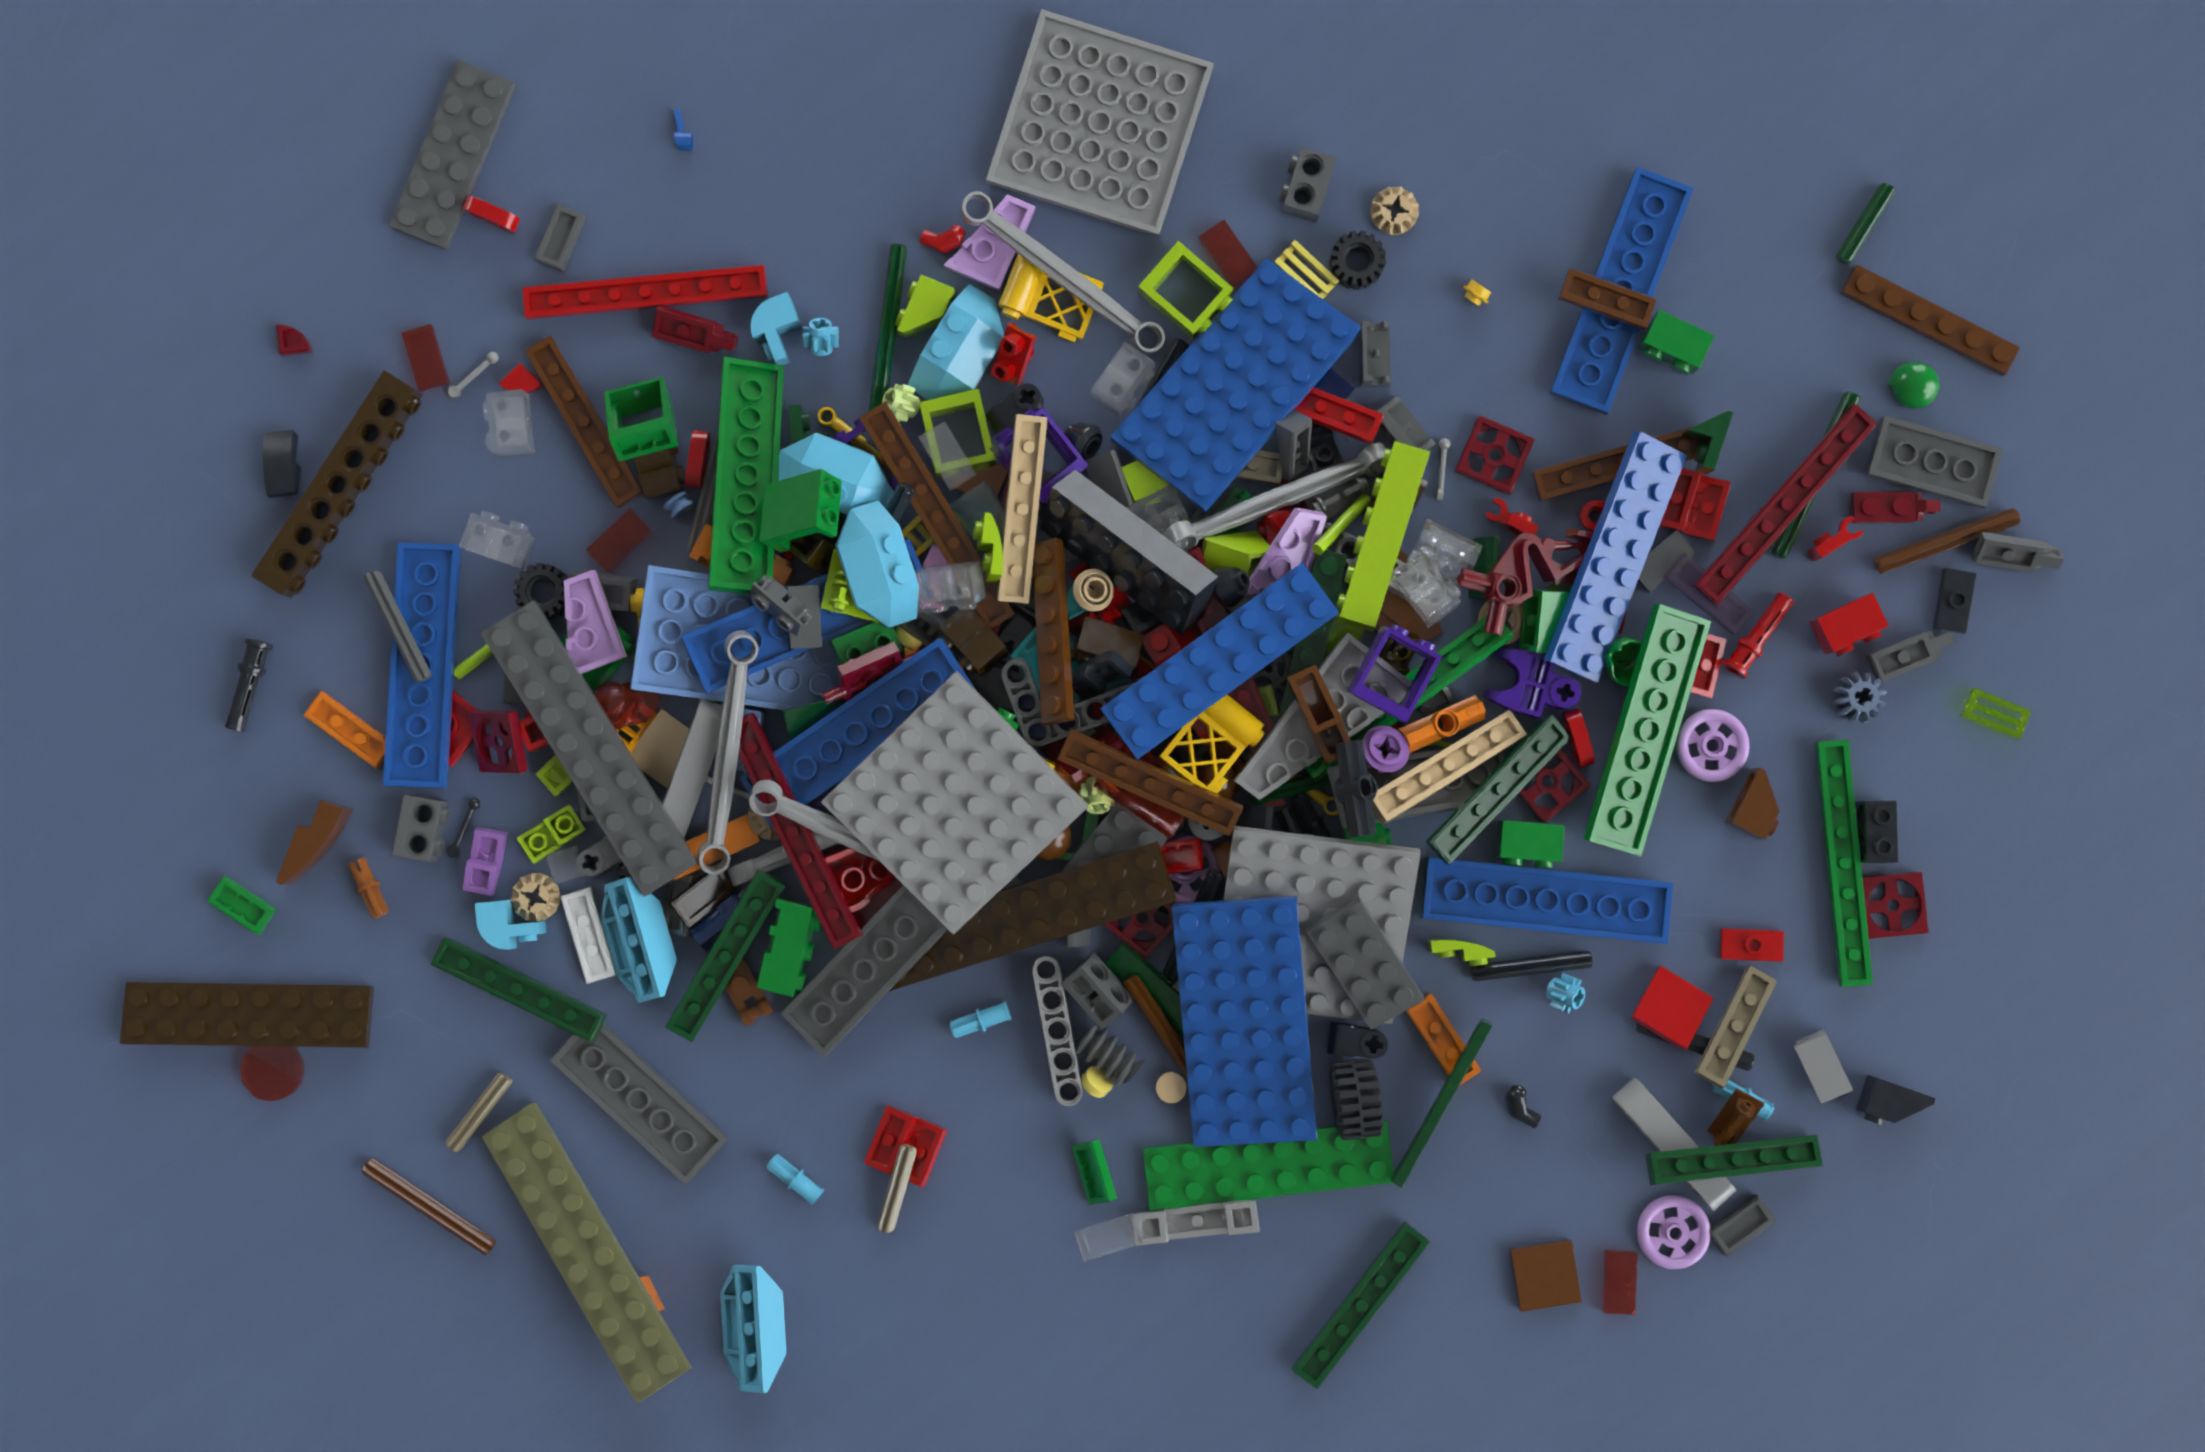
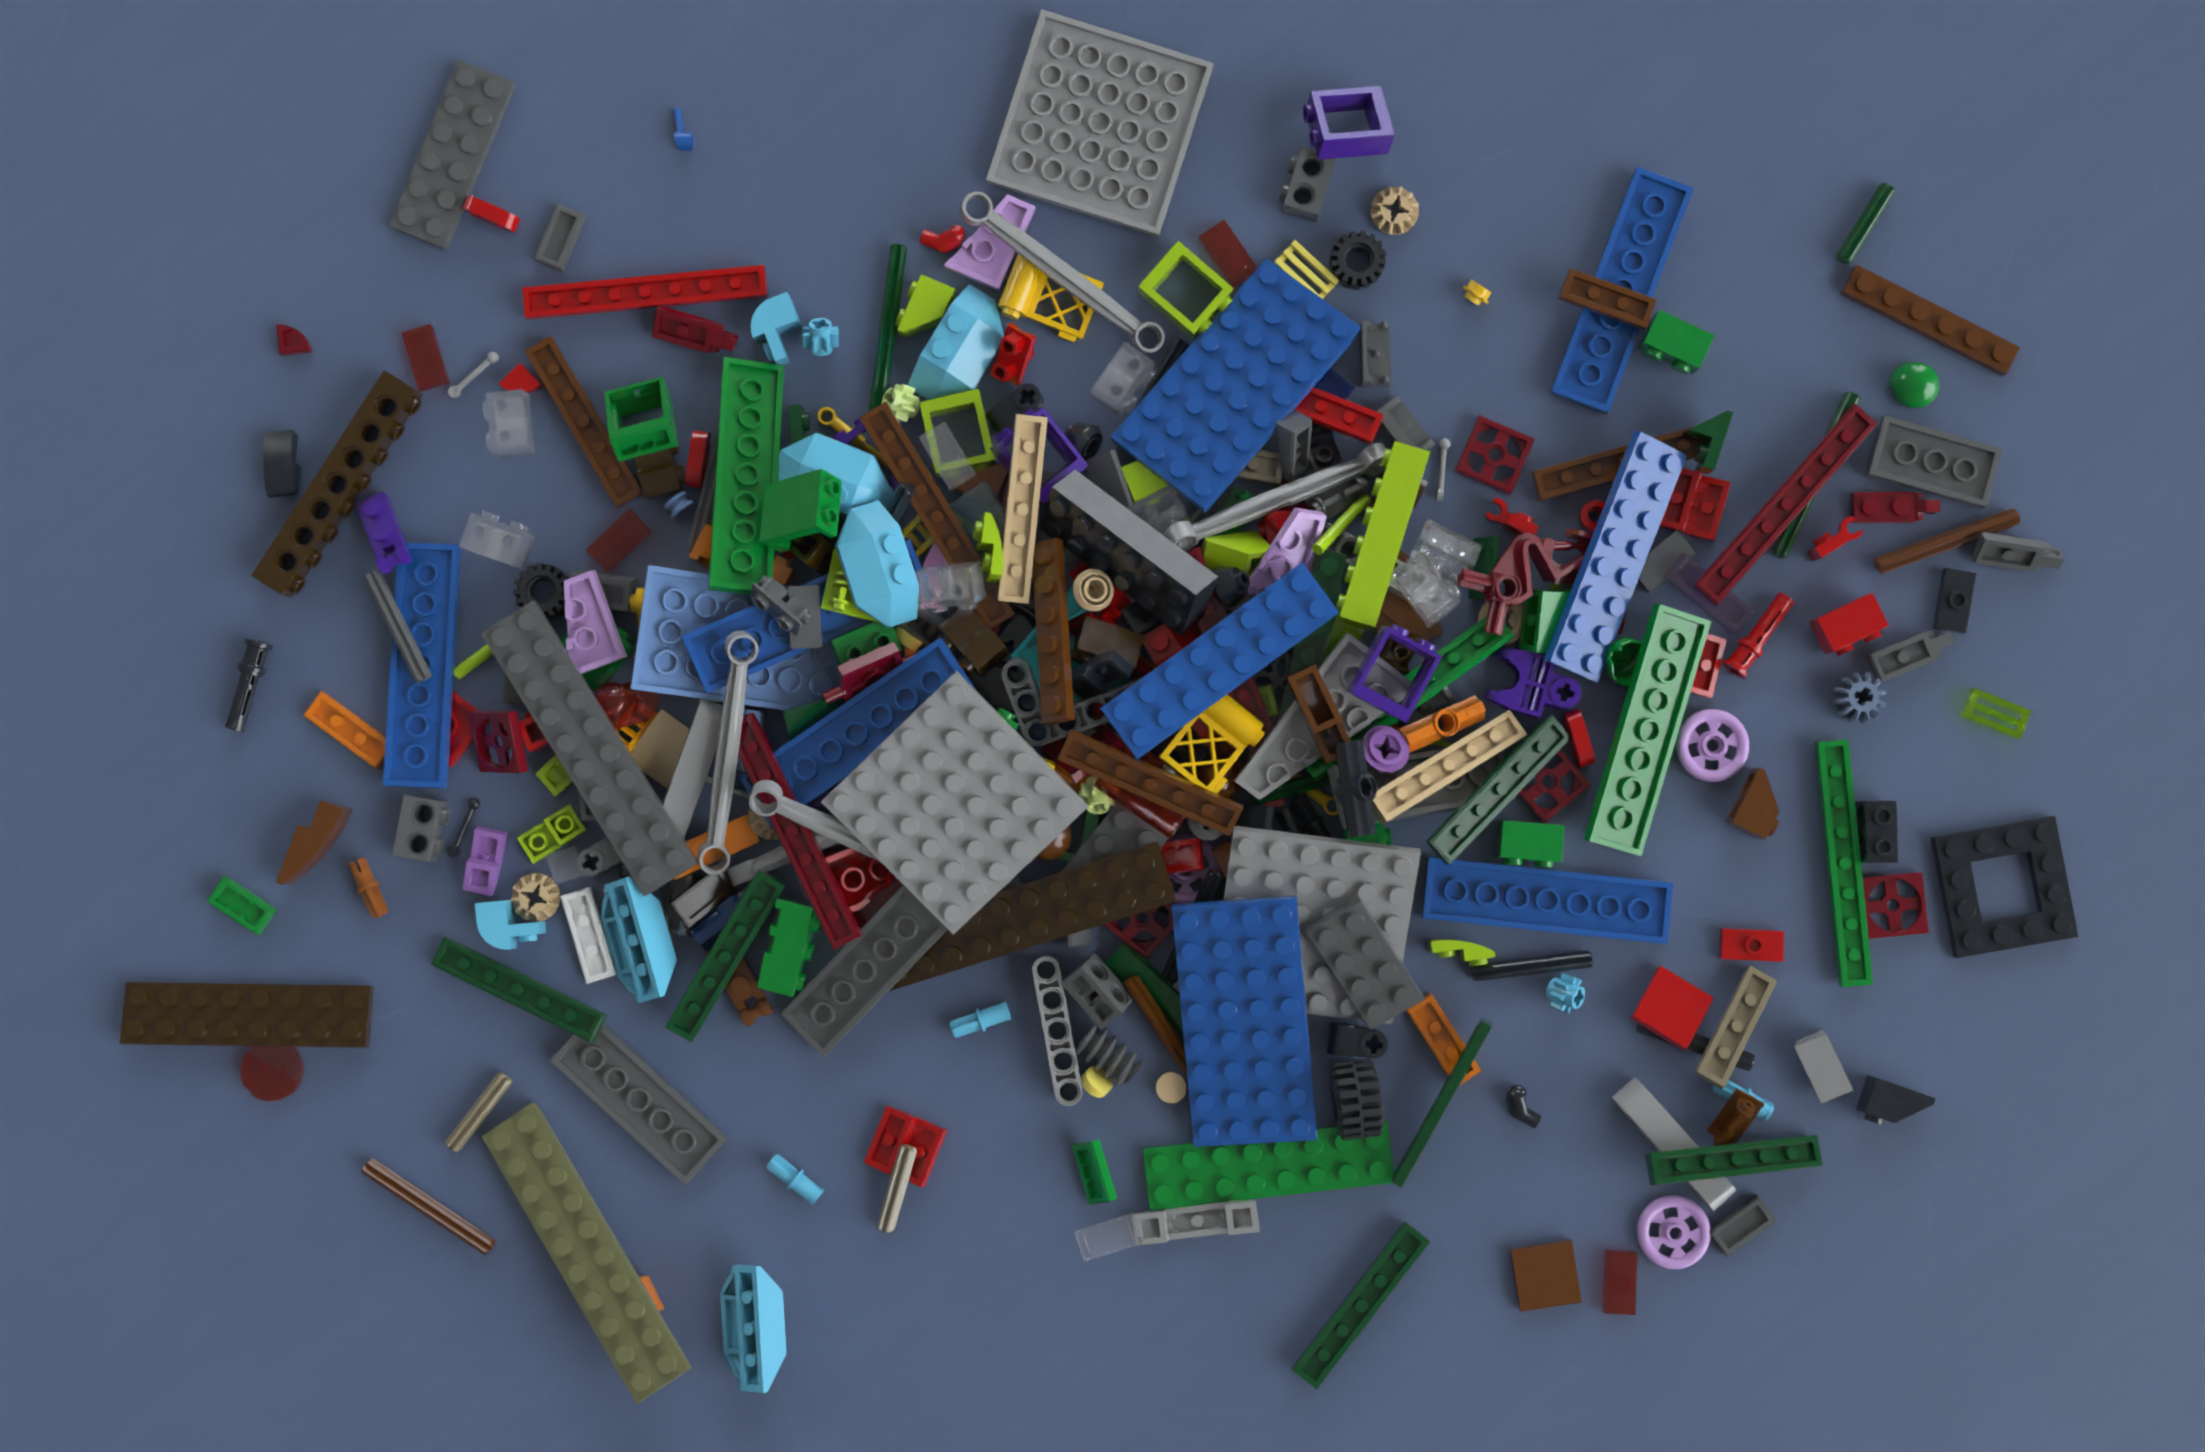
none -> dark purple plate [356,491,412,575]
none -> dark purple window [1303,86,1395,160]
none -> black plate [1931,816,2079,958]

